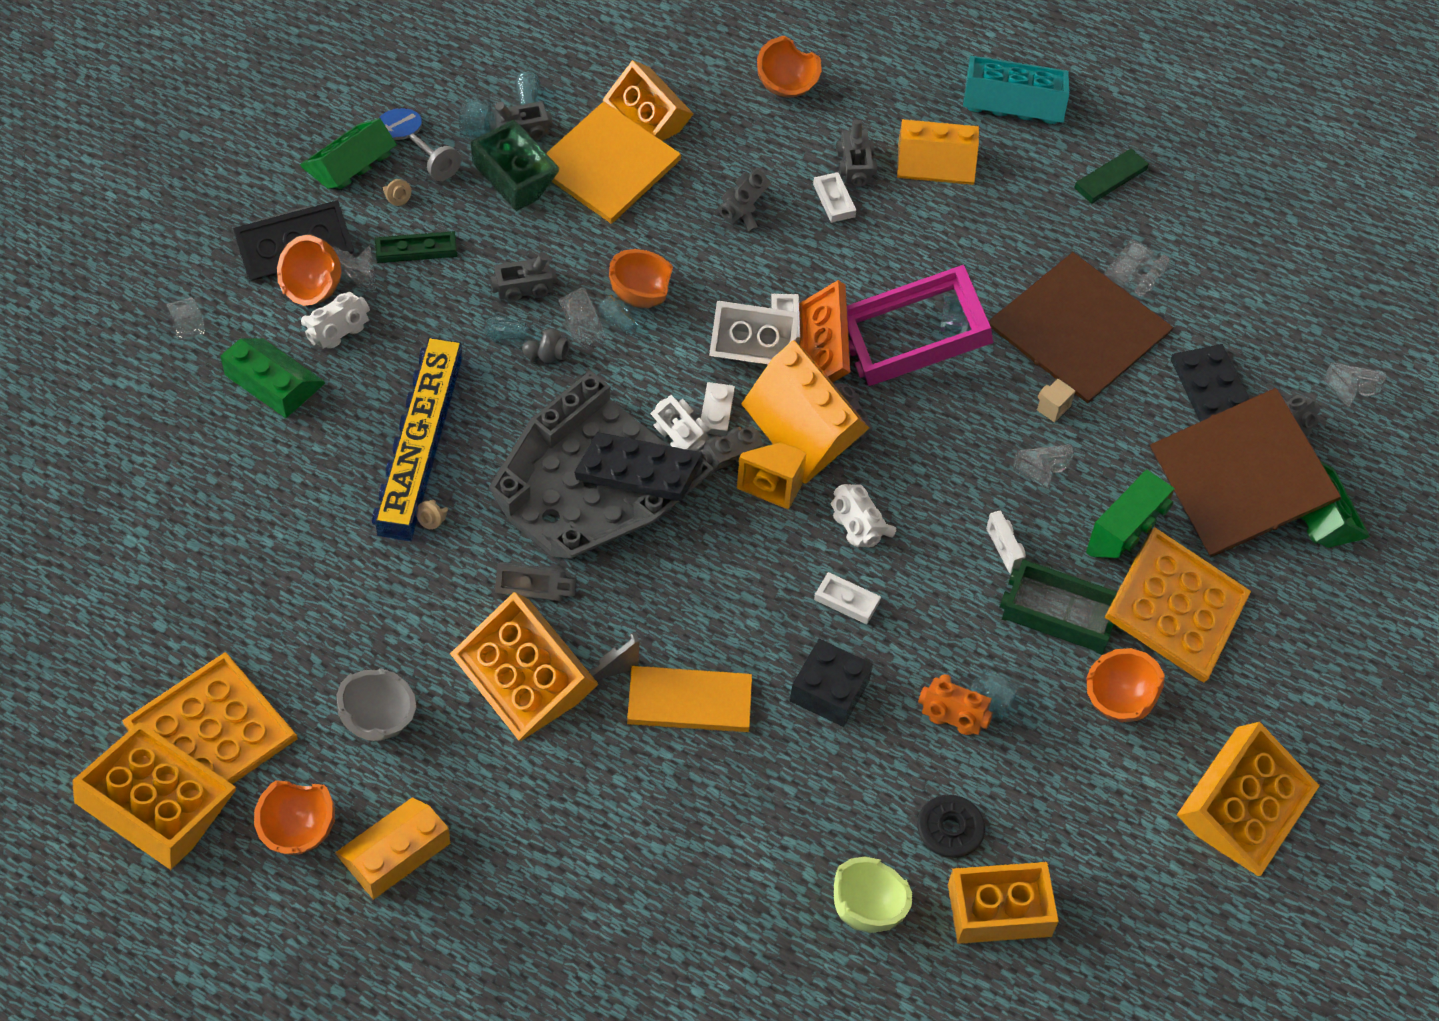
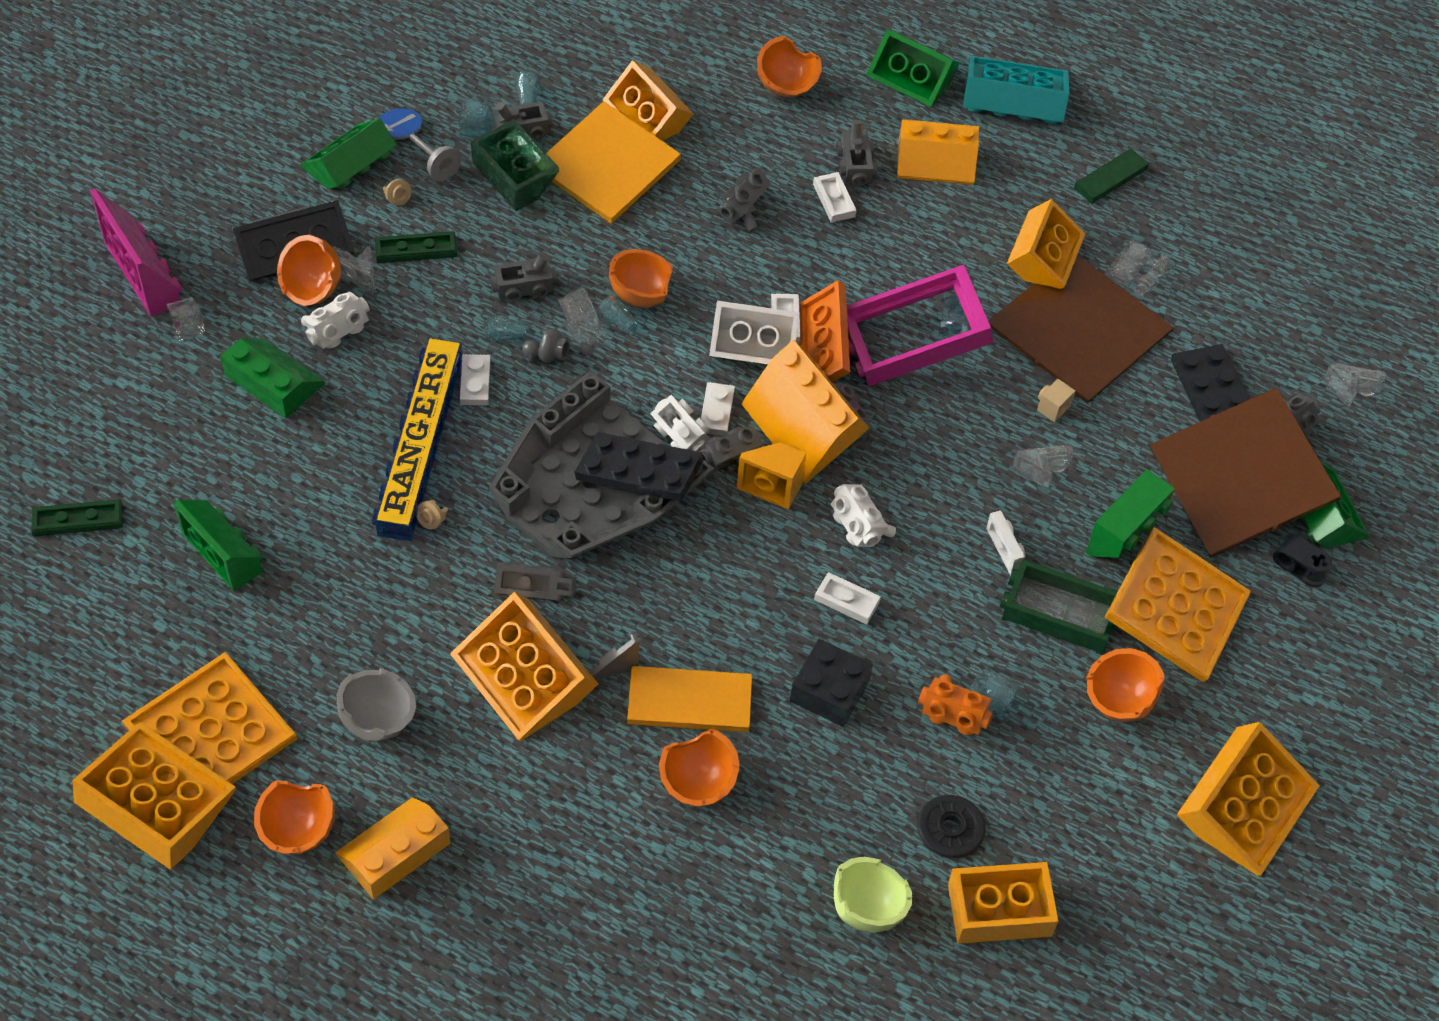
none -> dark green tile [31,499,123,537]
none -> dark pink slope [90,189,182,316]
none -> green slope [173,500,263,592]
none -> white plate [460,354,490,405]
none -> orange cylinder [659,729,740,807]
none -> green slope [866,29,960,107]
none -> light orange slope [1007,199,1086,289]
none -> black piece [1273,534,1332,587]

